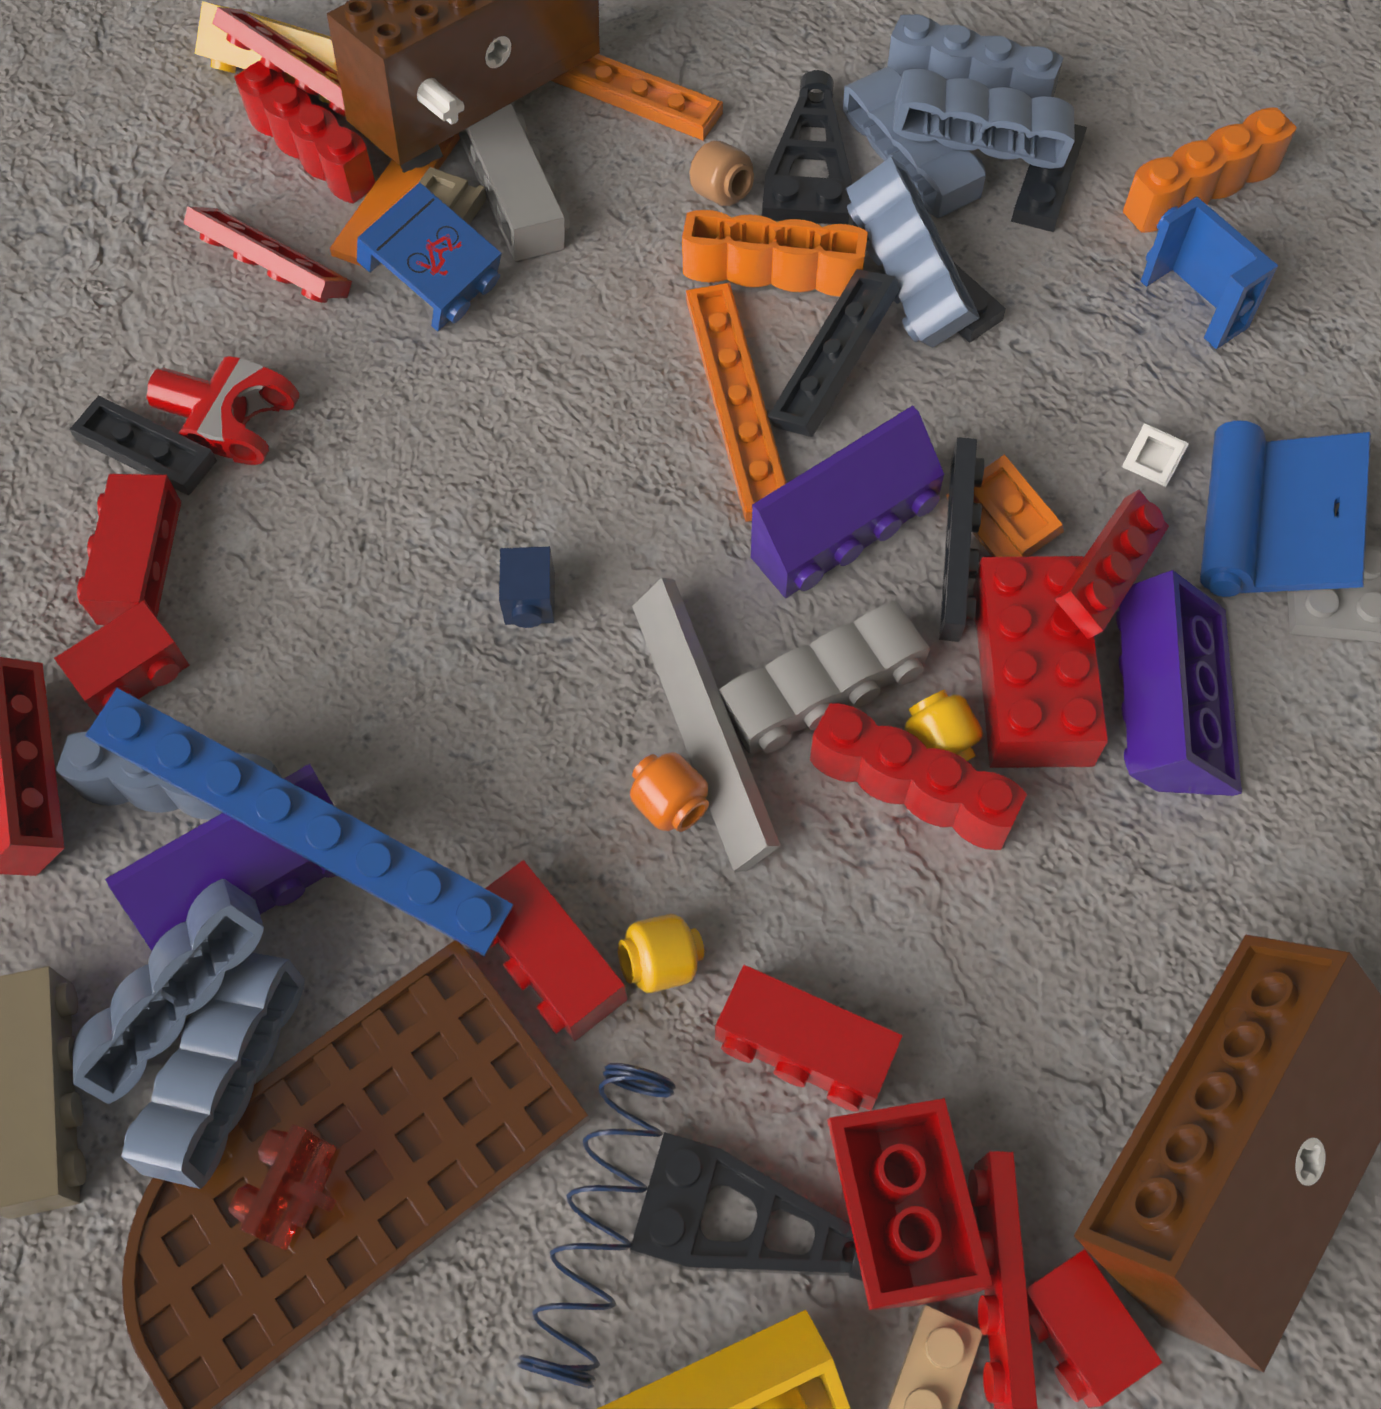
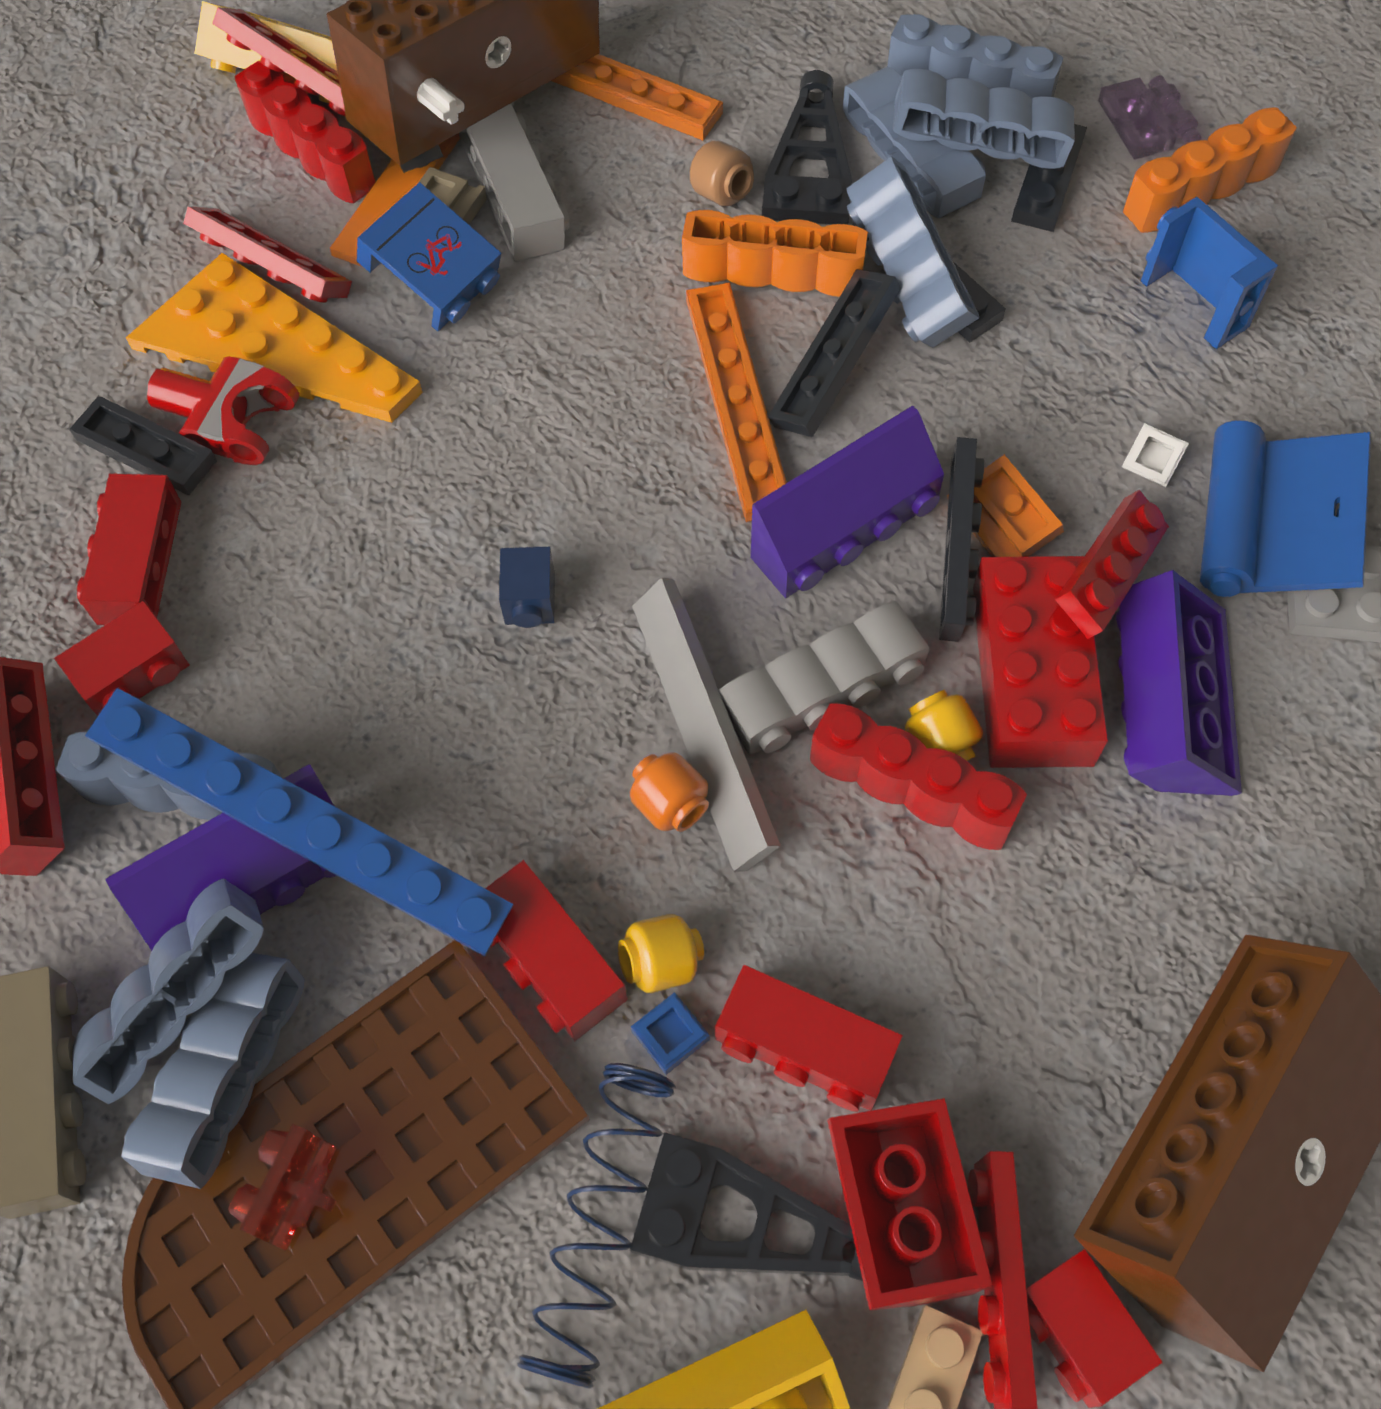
none -> light orange wing [126,253,423,423]
none -> blue tile [631,992,710,1075]
none -> clear purple plate [1098,75,1202,160]

